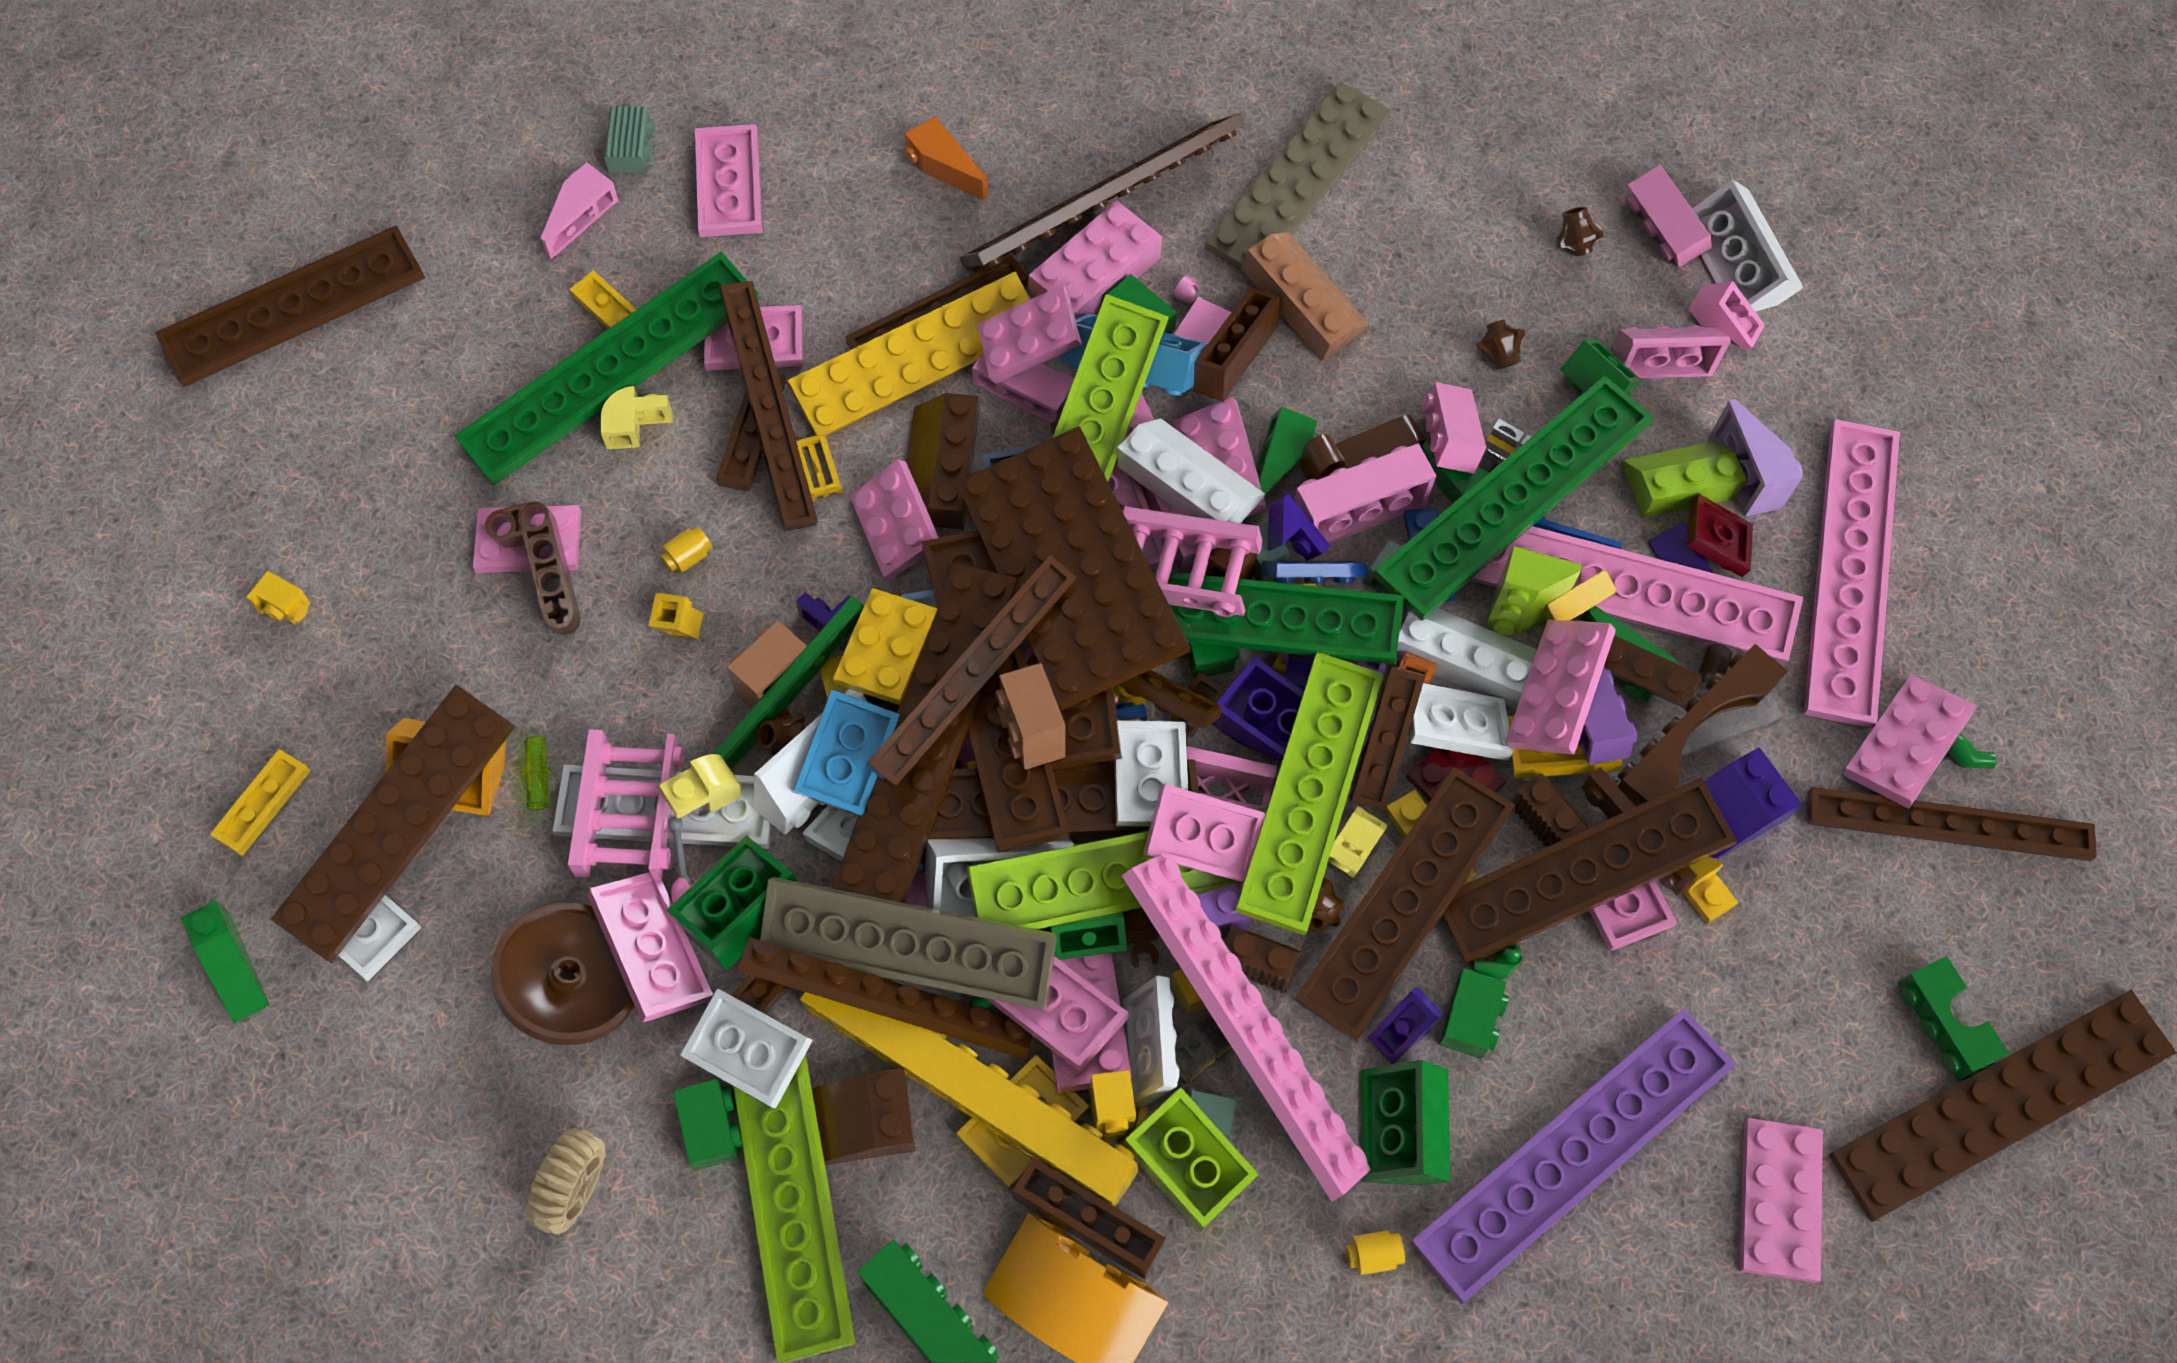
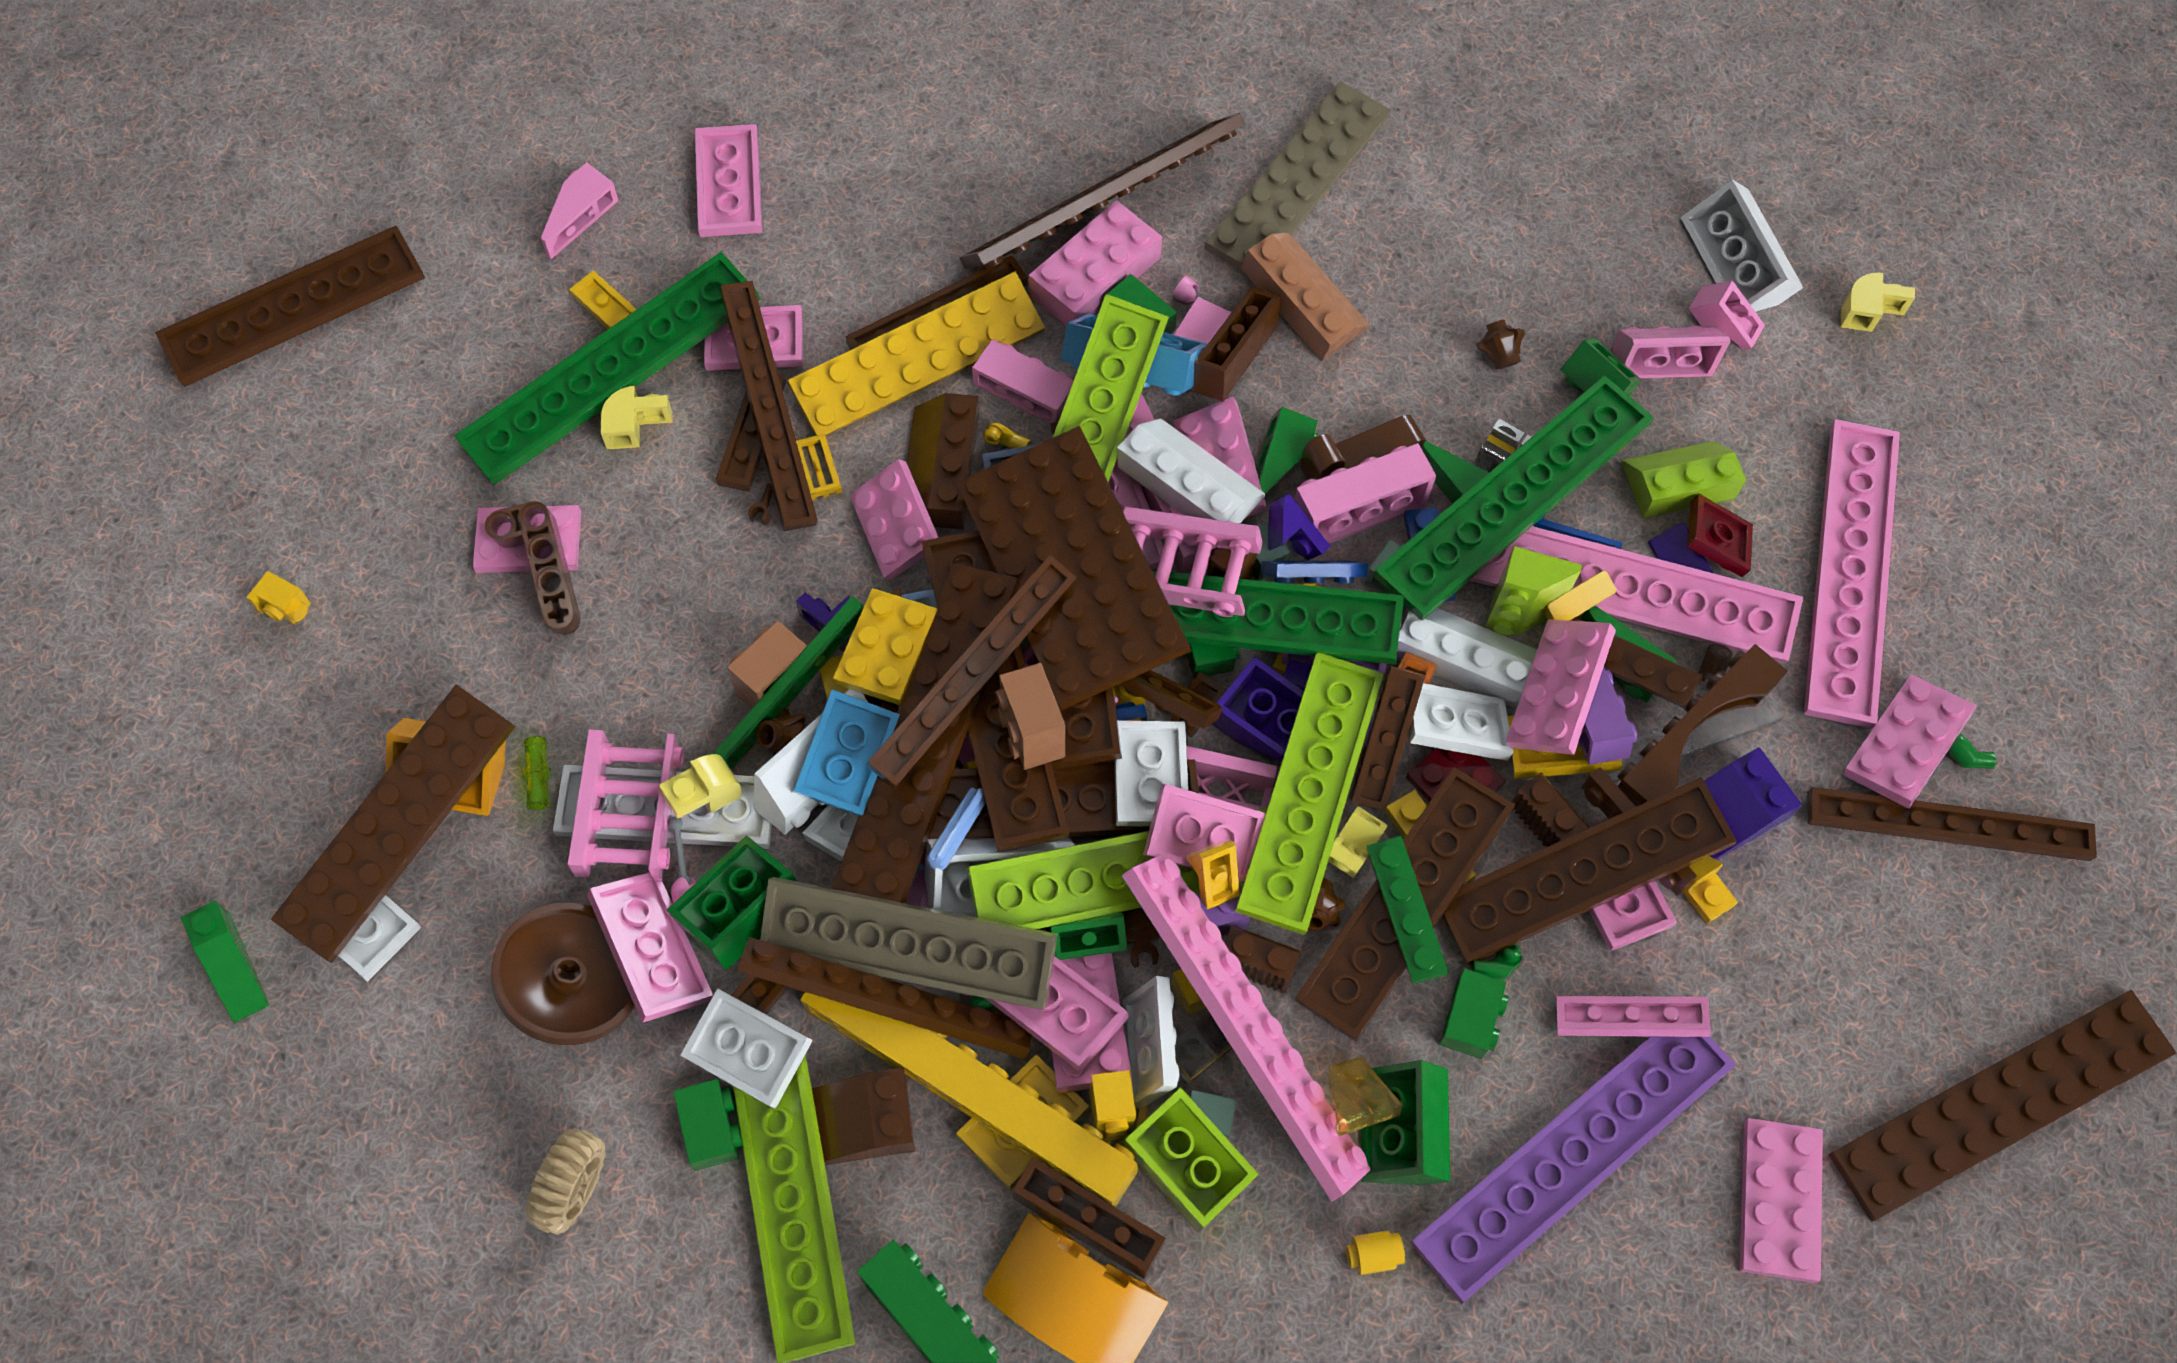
yellow plate [209,749,311,857] -> none
sand green brick [604,105,656,173] -> none
yellow brick [648,593,704,639] -> none
yellow brick [659,526,712,574] -> none
orange slope [903,116,988,200] -> none
bright pink plate [977,285,1082,384] -> none
dark purple slope [1367,987,1443,1065] -> none
bright pink brick [1422,382,1486,474] -> none
reddish brown rock [1557,207,1604,256] -> none
bright pink brick [1627,164,1712,267] -> none
lavender slope [1711,399,1803,517] -> none
green arch [1898,956,2009,1080] -> none
none -> reddish brown hand [748,483,773,525]
none -> light blue axle [927,788,985,870]
none -> yellow arm [983,422,1032,449]
none -> yellow slope [1186,841,1240,910]
none -> clear yellow wing [1328,1056,1402,1136]
none -> green plate [1366,836,1448,985]
none -> bright pink plate [1556,996,1711,1037]
none -> light yellow brick [1840,273,1915,332]

